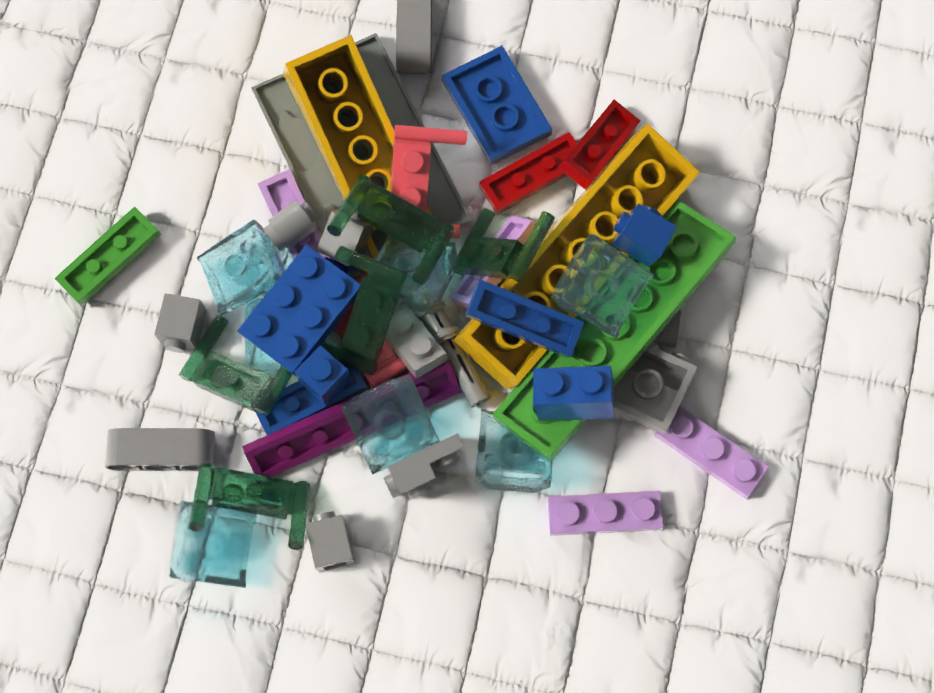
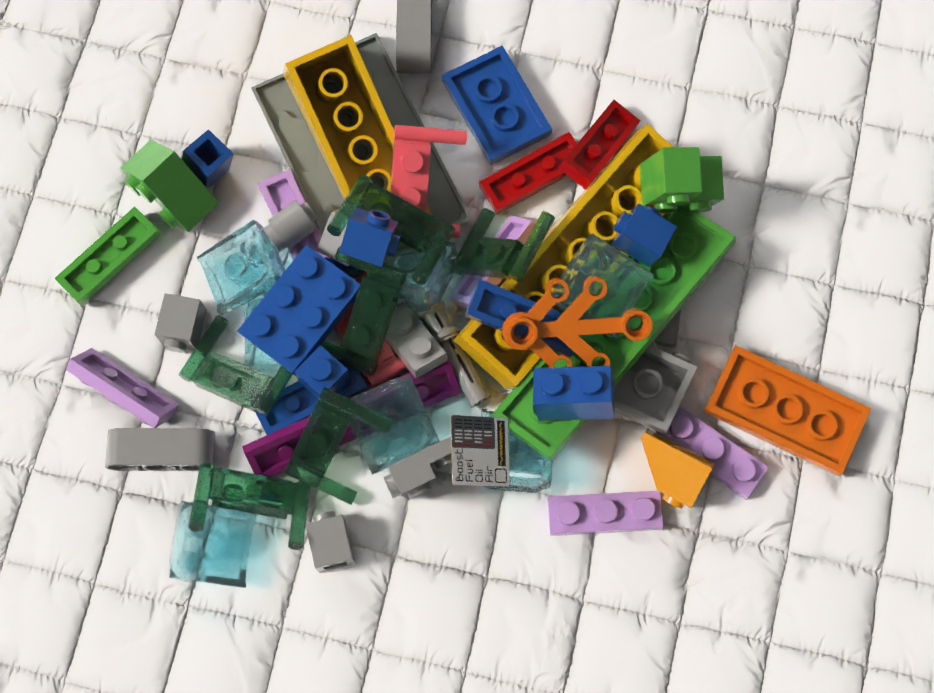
none -> lavender plate [66,348,179,428]
none -> bright green brick [120,140,219,232]
none -> blue brick [181,129,234,189]
none -> clear green plate [284,387,394,505]
none -> blue brick [339,207,401,267]
none -> sticker [451,415,510,486]
none -> orange plant [502,275,653,368]
none -> bright green brick [640,147,724,213]
none -> light orange slope [641,428,715,509]
none -> orange plate [703,345,871,477]

